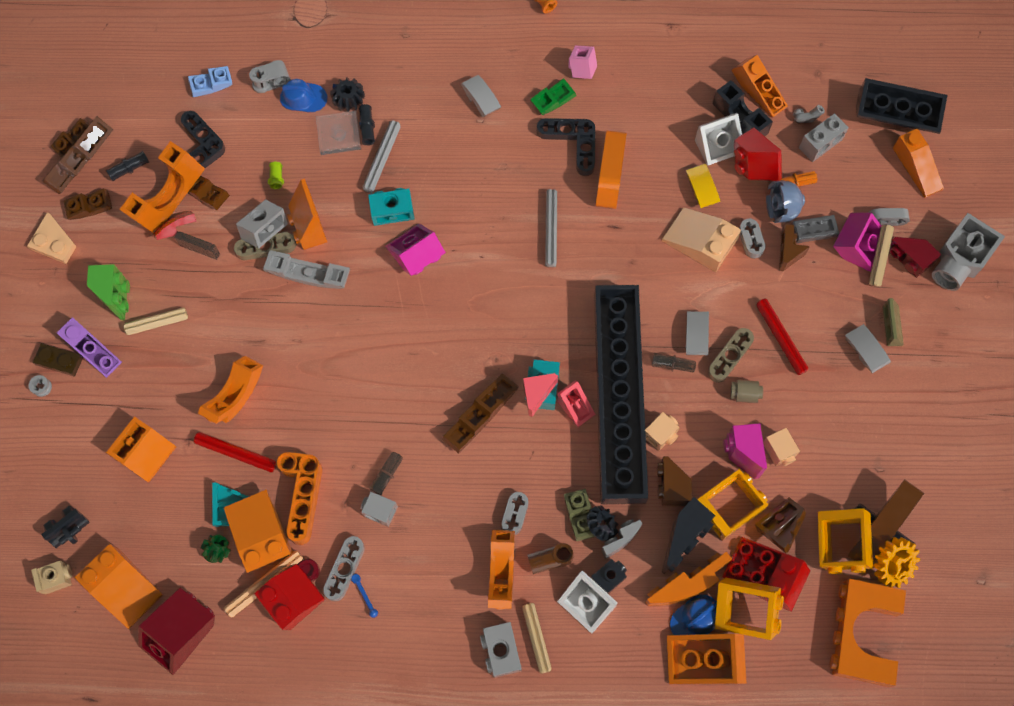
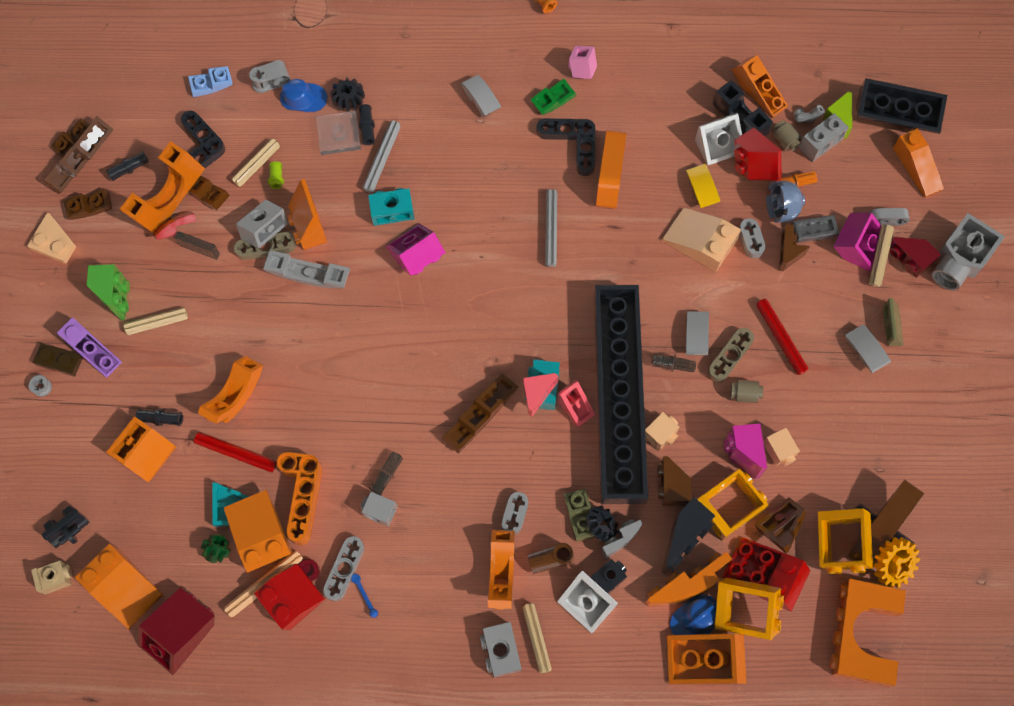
none -> black pin [136,408,183,426]
none -> tan axle [232,138,280,187]
none -> dark tan brick [772,120,802,151]
none -> lime slope [823,92,852,138]

